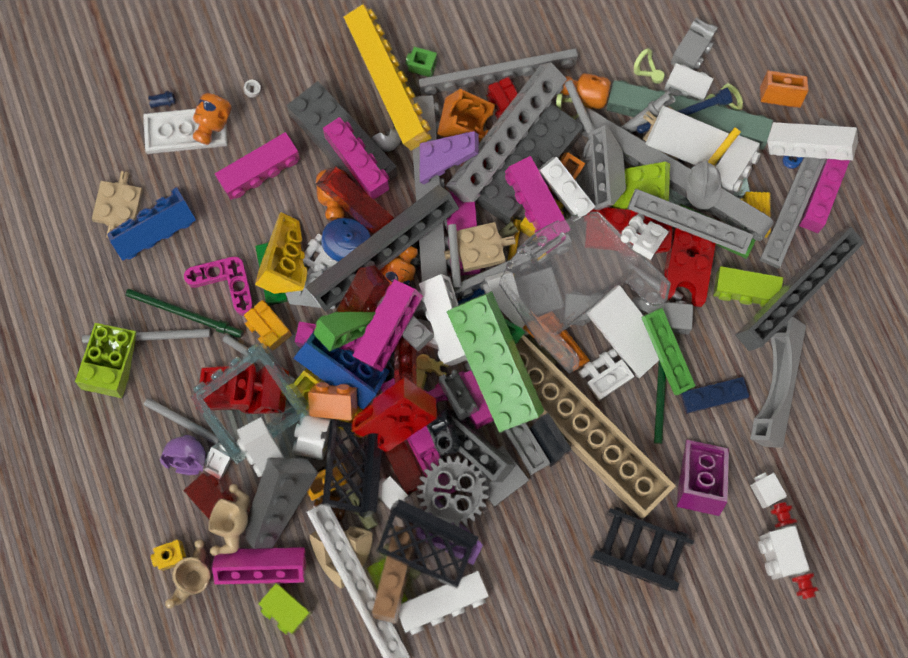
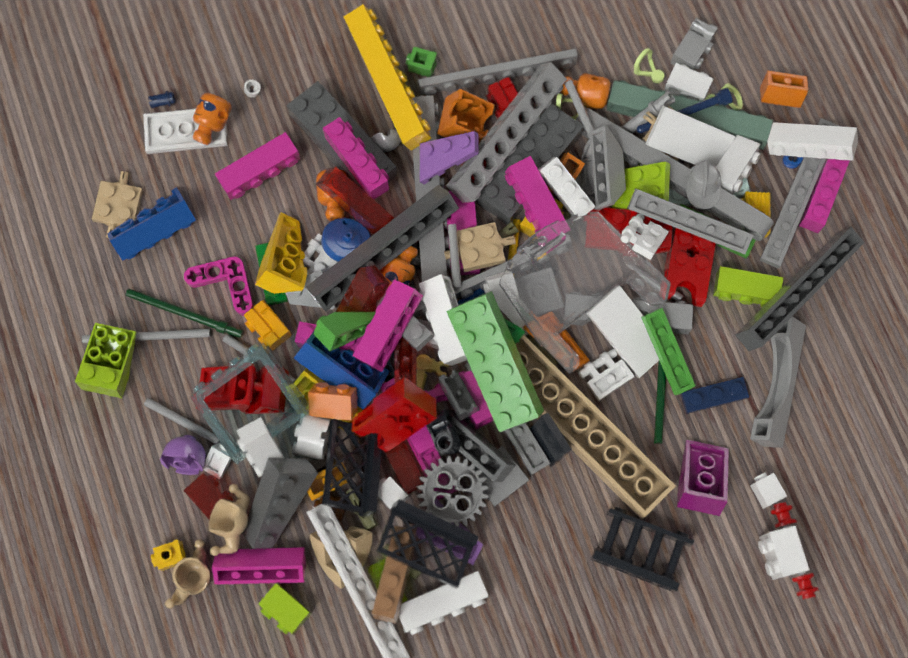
yellow bar [708,127,741,166] -> none

